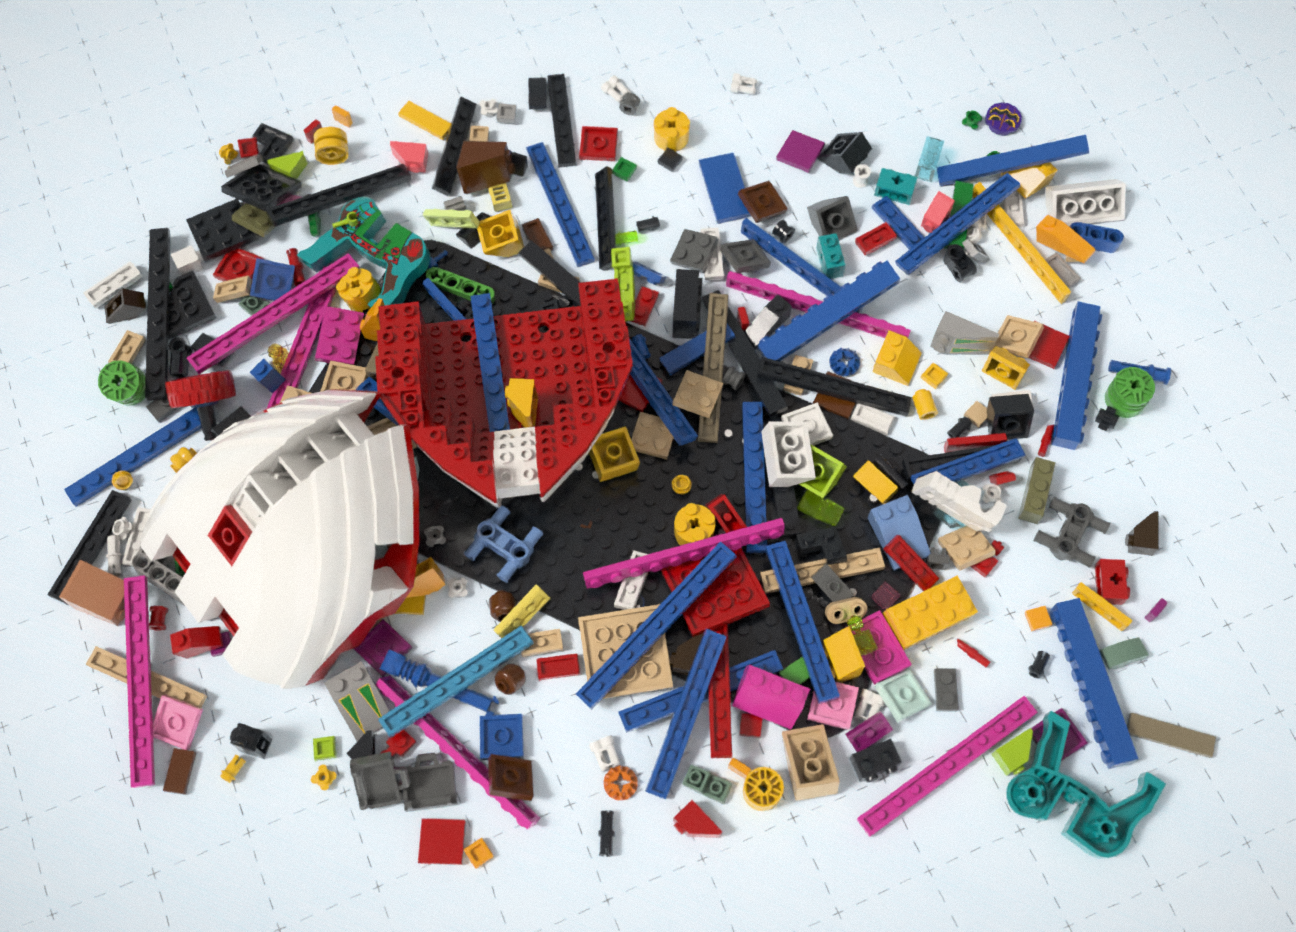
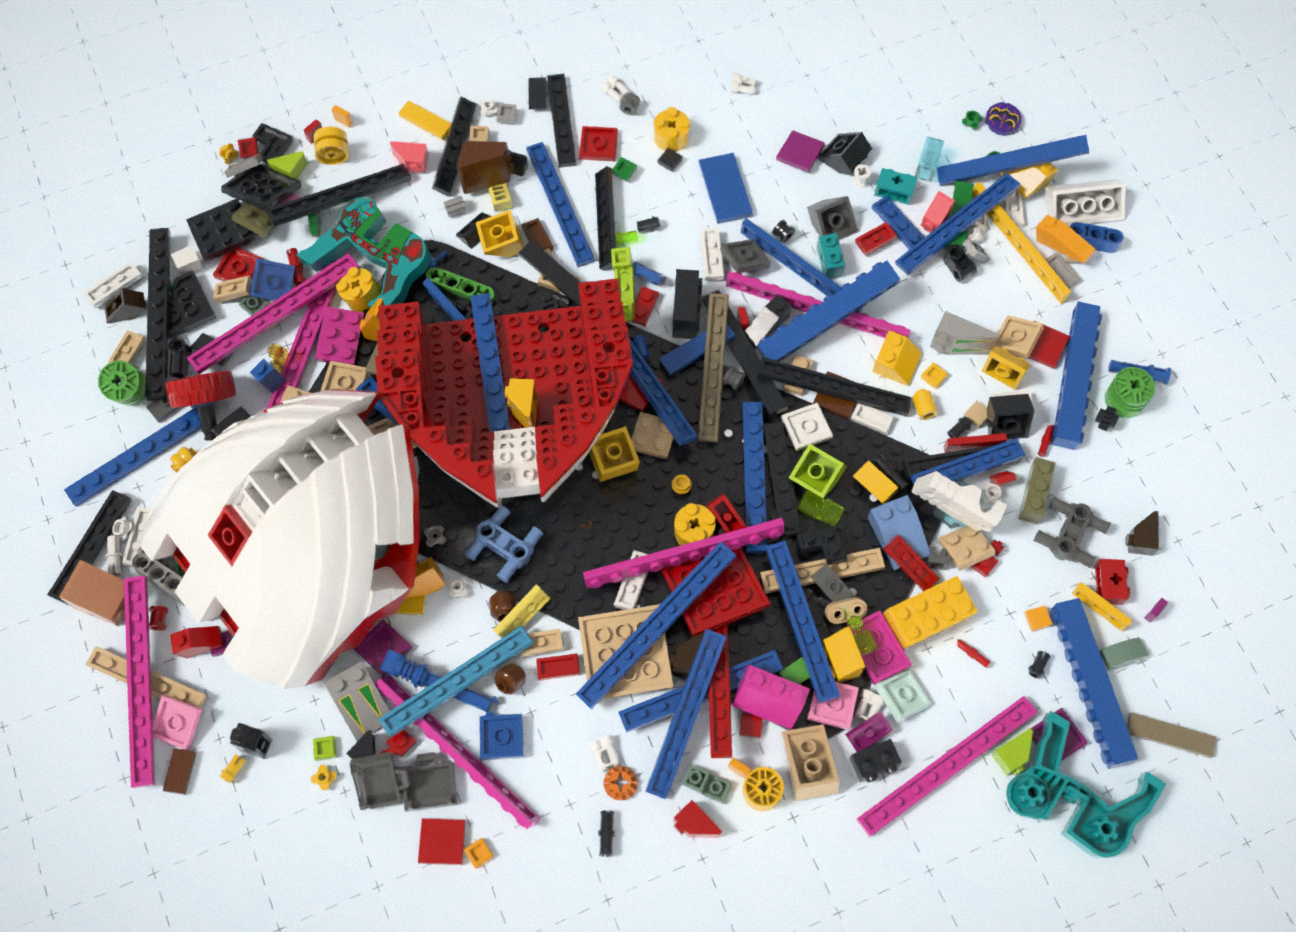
yellow plate [112,470,133,490] -> none
lime hand [332,212,358,228] -> none
yellowish green plate [423,209,480,228] -> none
reddish brown plate [488,754,534,801] -> none
dark grey plate [670,228,719,273] -> none
tan plate [673,370,723,418] -> none
reddish brown plate [738,180,788,223] -> none
white slope [761,422,816,487] -> none
blue gear [829,347,860,376] -> none
clear pink tile [871,581,901,611] -> none
dark grey plate [933,668,959,712] -> none

